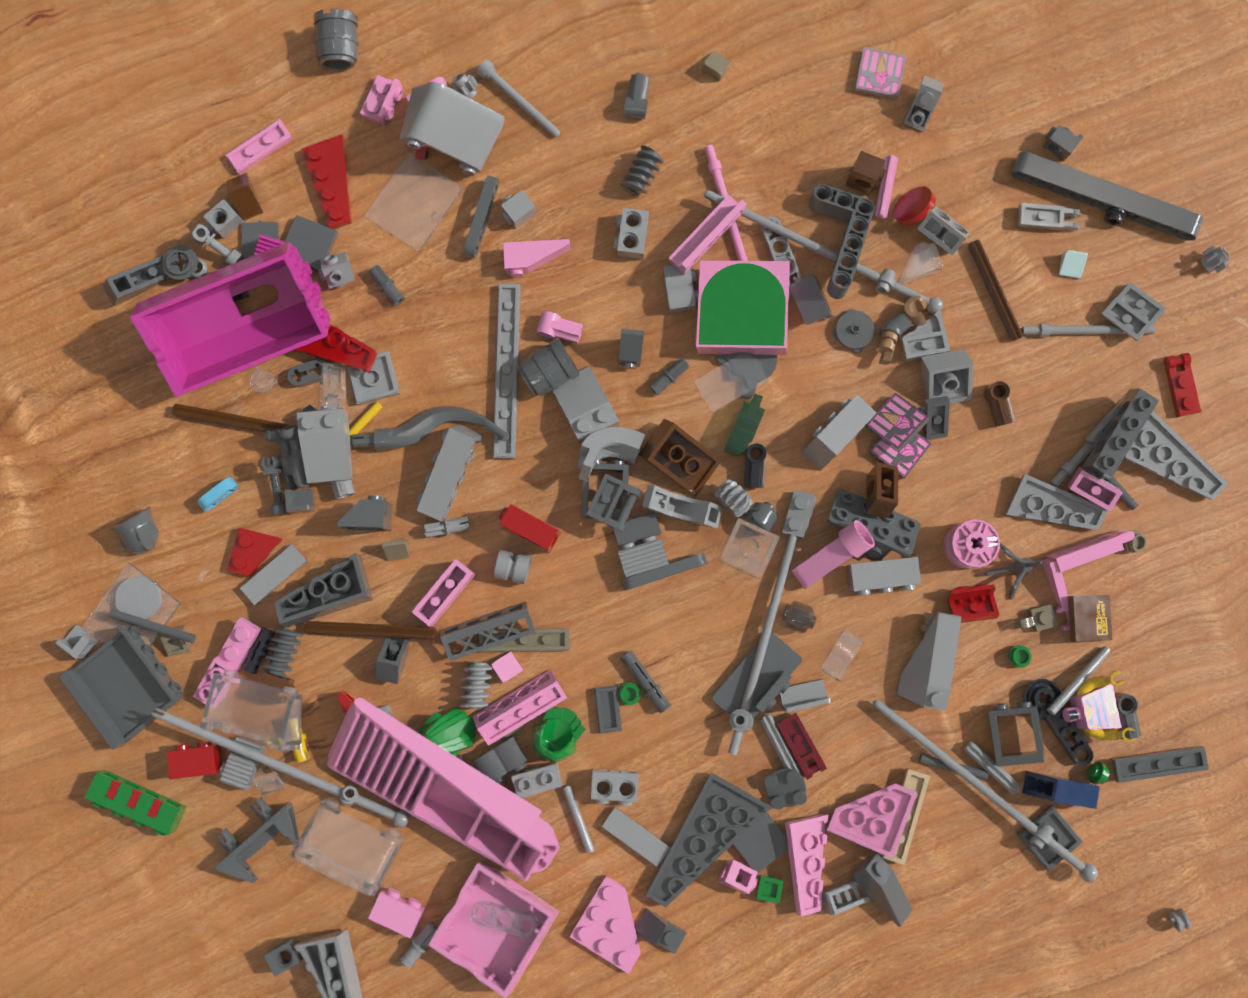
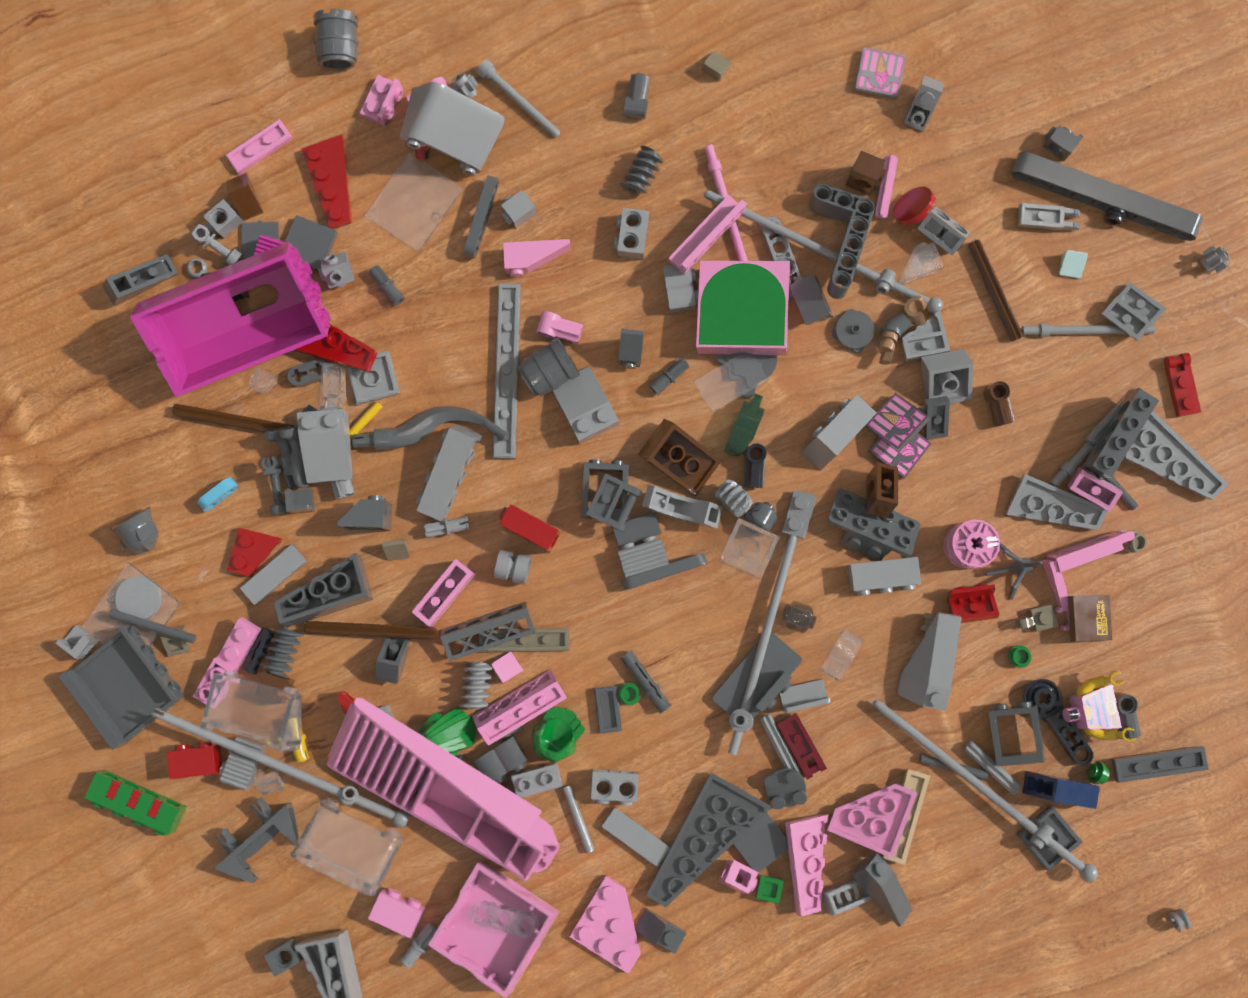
dark grey gear [162,246,199,281] -> none
light grey arch [577,427,645,482] -> none
bright pink beam [791,520,875,589] -> none
light grey bar [1047,646,1111,715] -> none

